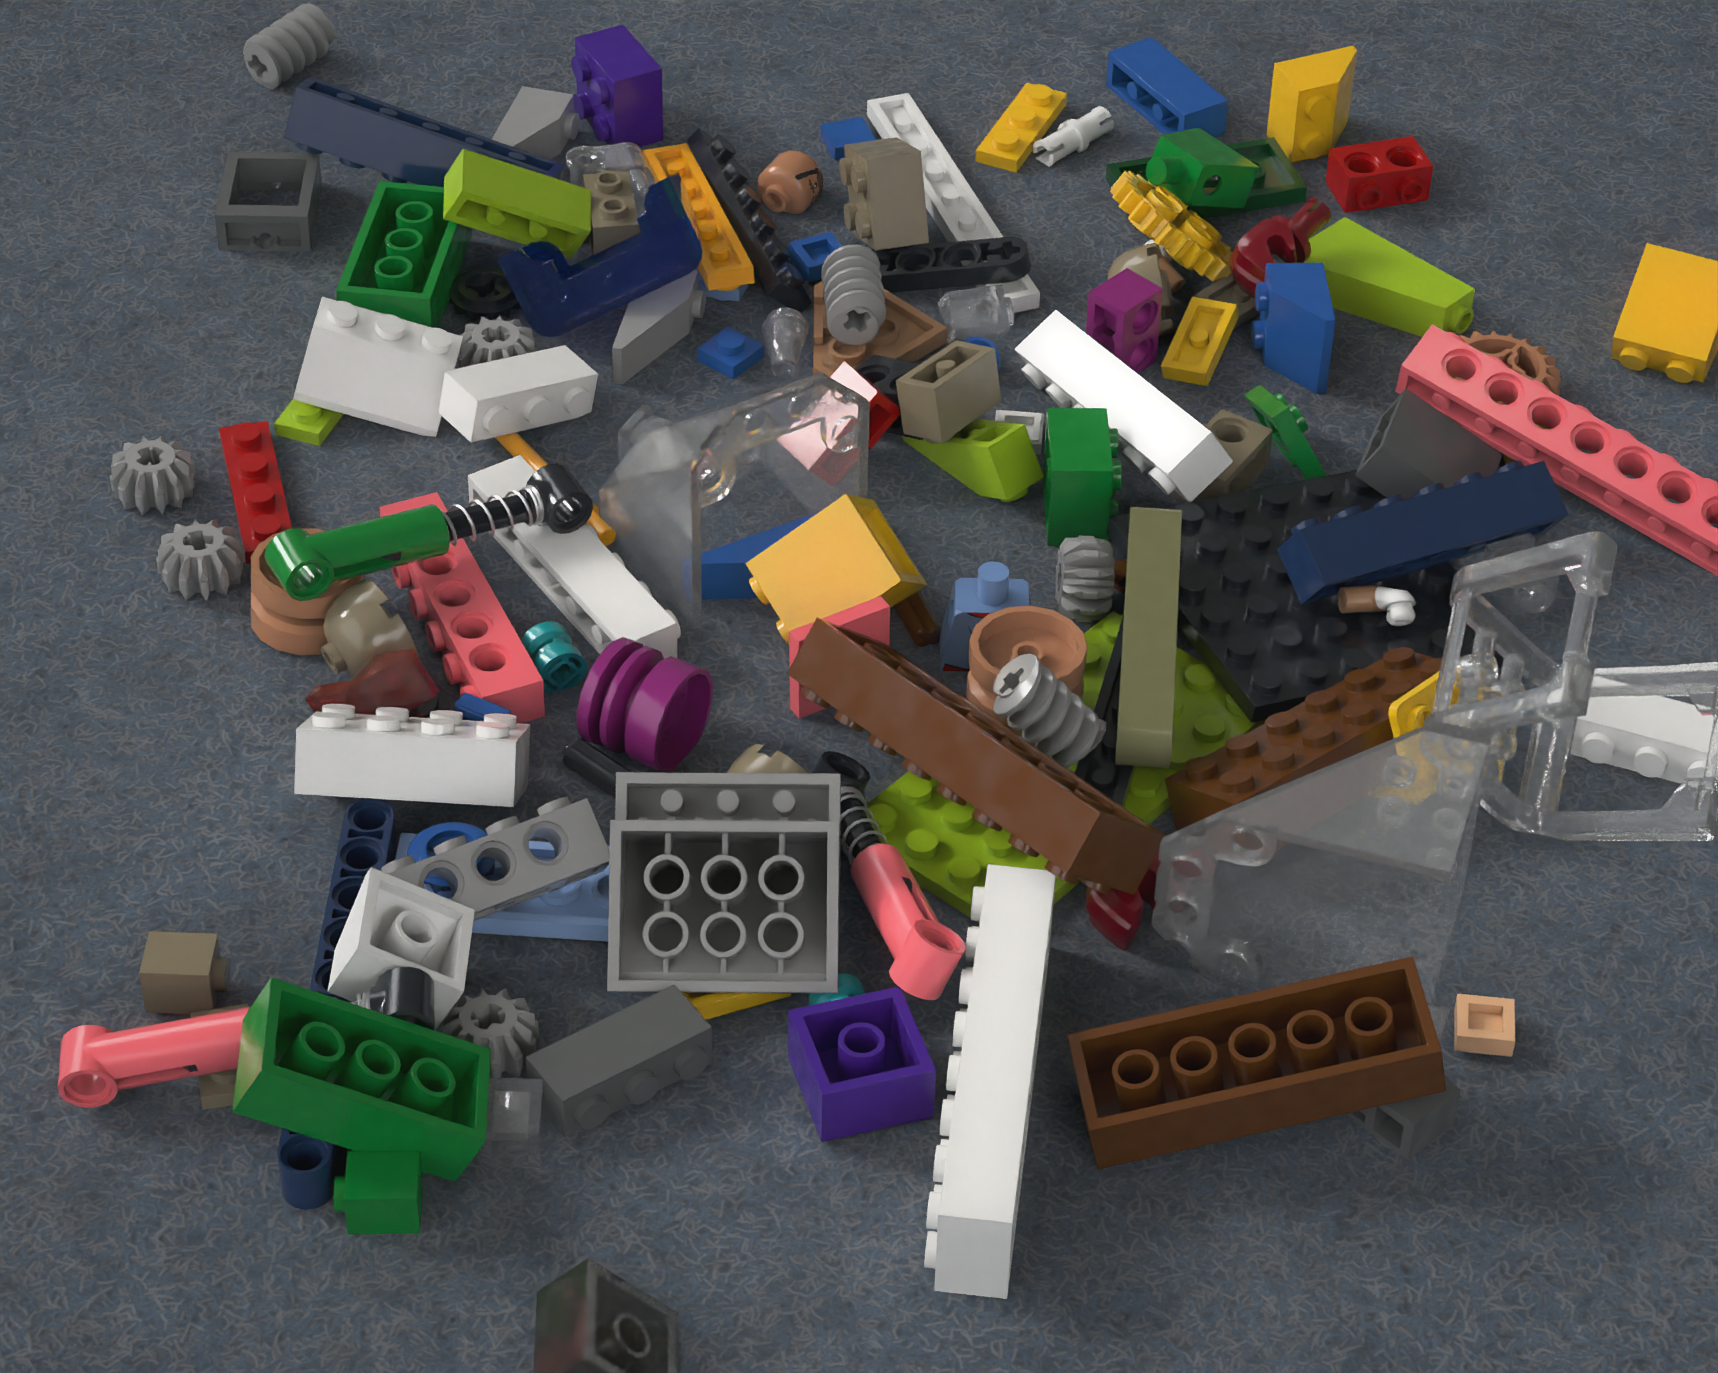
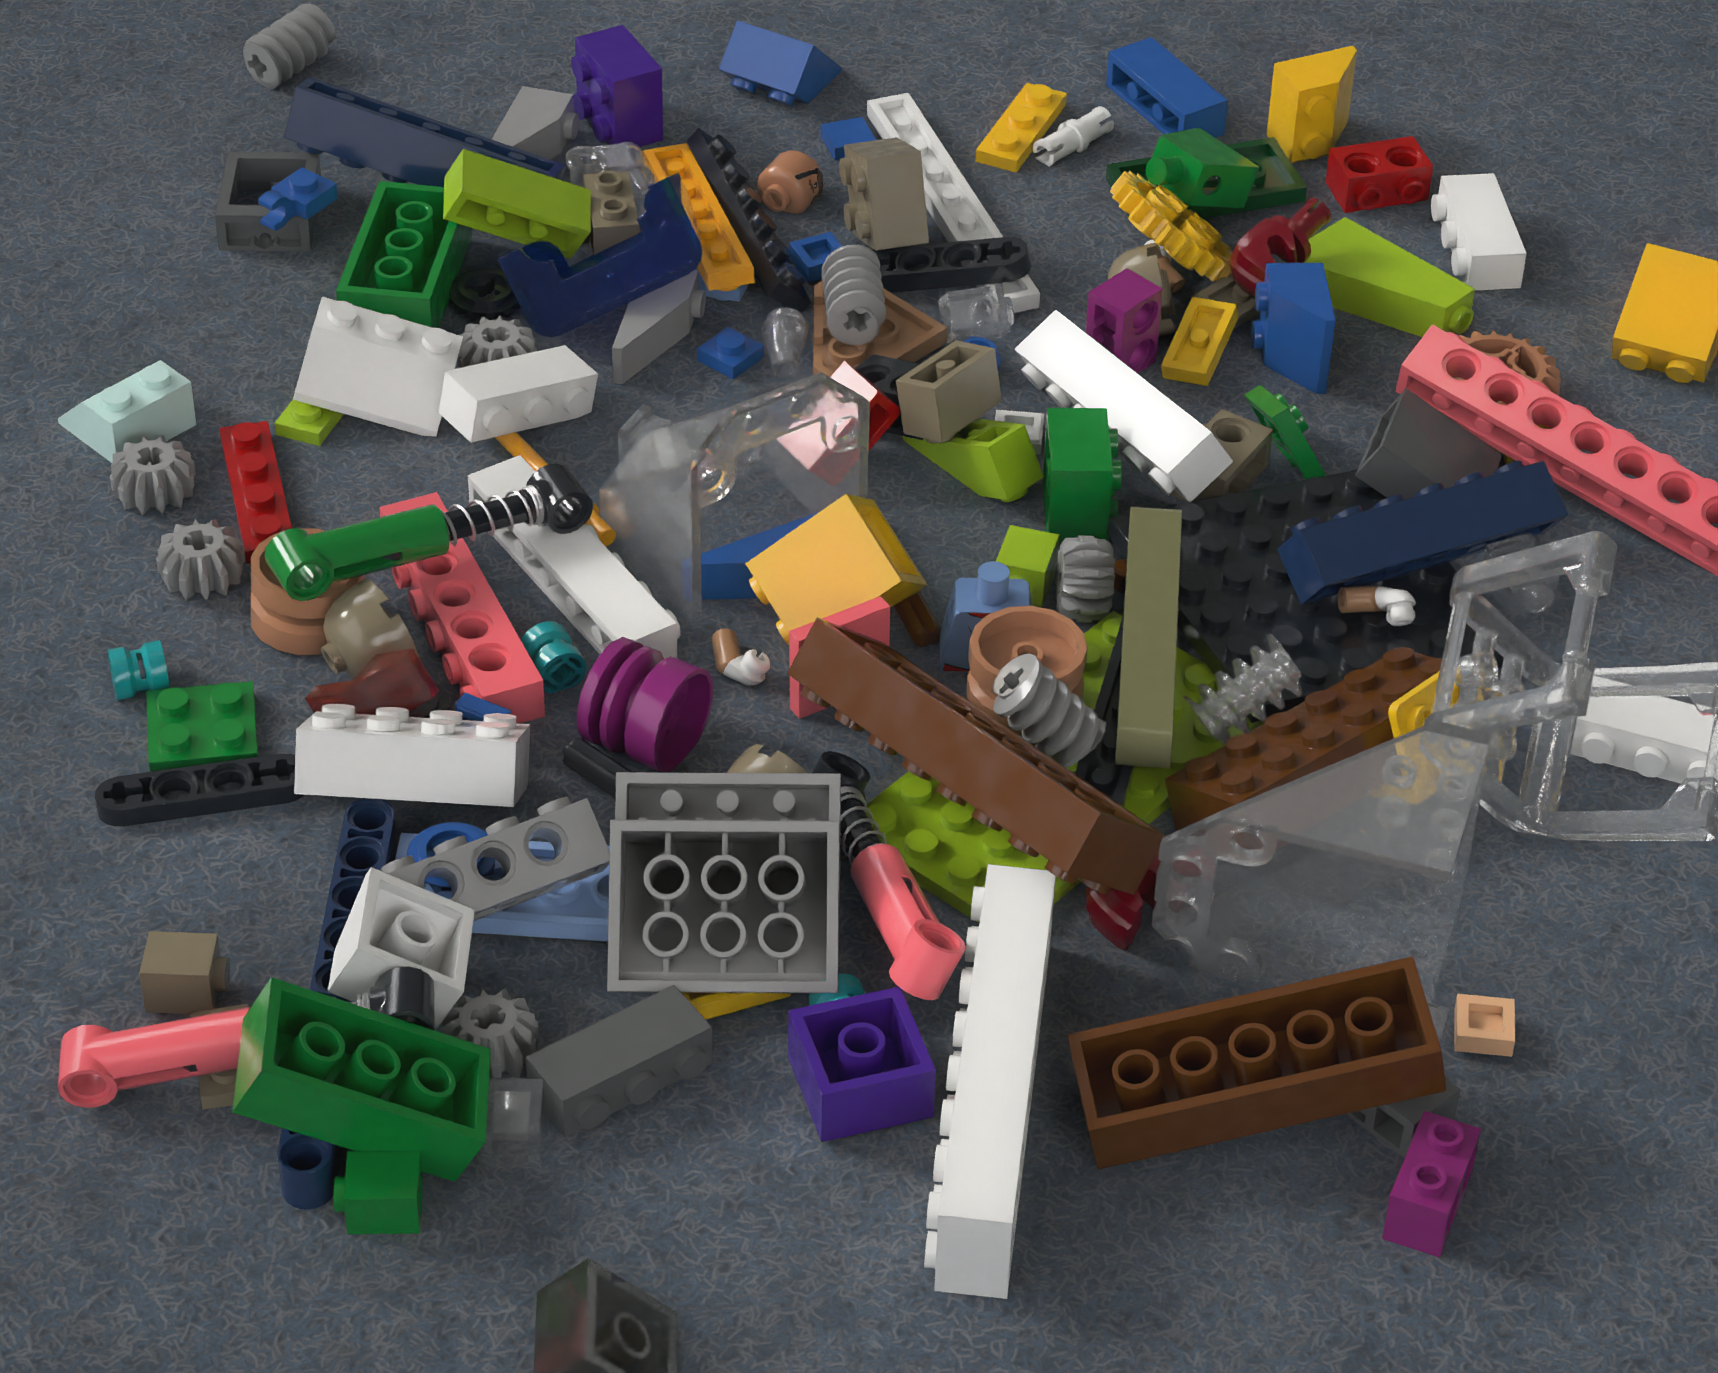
none -> light aqua slope [58,360,196,463]
none -> black beam [94,754,304,827]
none -> teal wheel [107,640,170,701]
none -> green plate [146,681,258,772]
none -> blue plate [258,167,338,231]
none -> arm [712,628,770,686]
none -> blue slope [719,20,842,107]
none -> lime brick [995,525,1059,608]
none -> clear piece [1183,634,1303,745]
none -> magenta brick [1382,1111,1481,1258]
none -> white brick [1431,173,1527,290]

